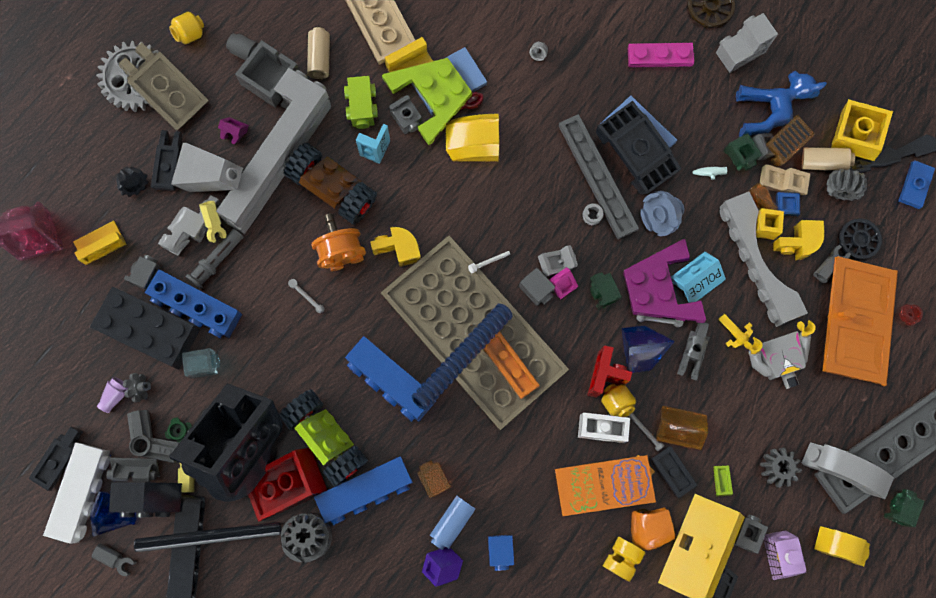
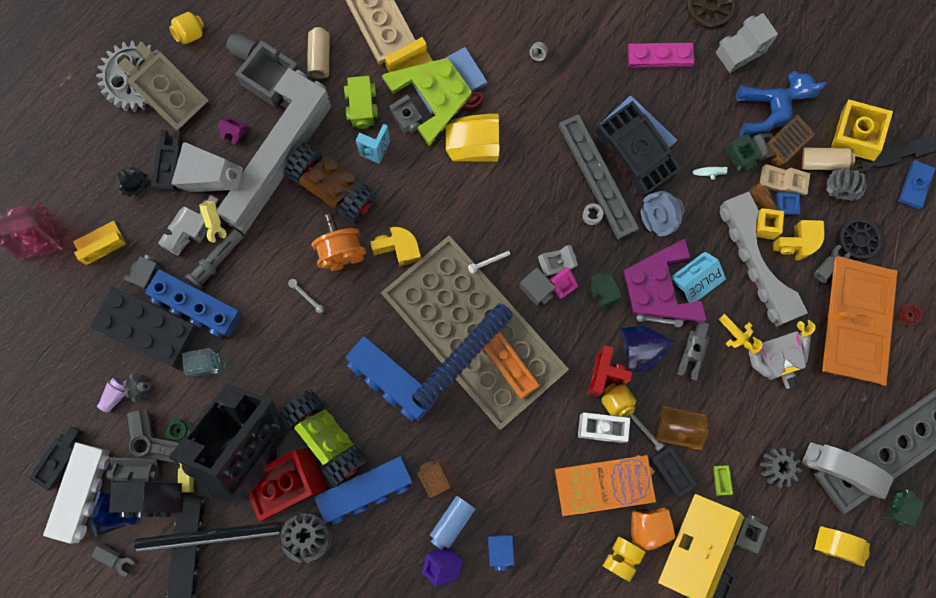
lavender torso [764,531,806,580] -> none

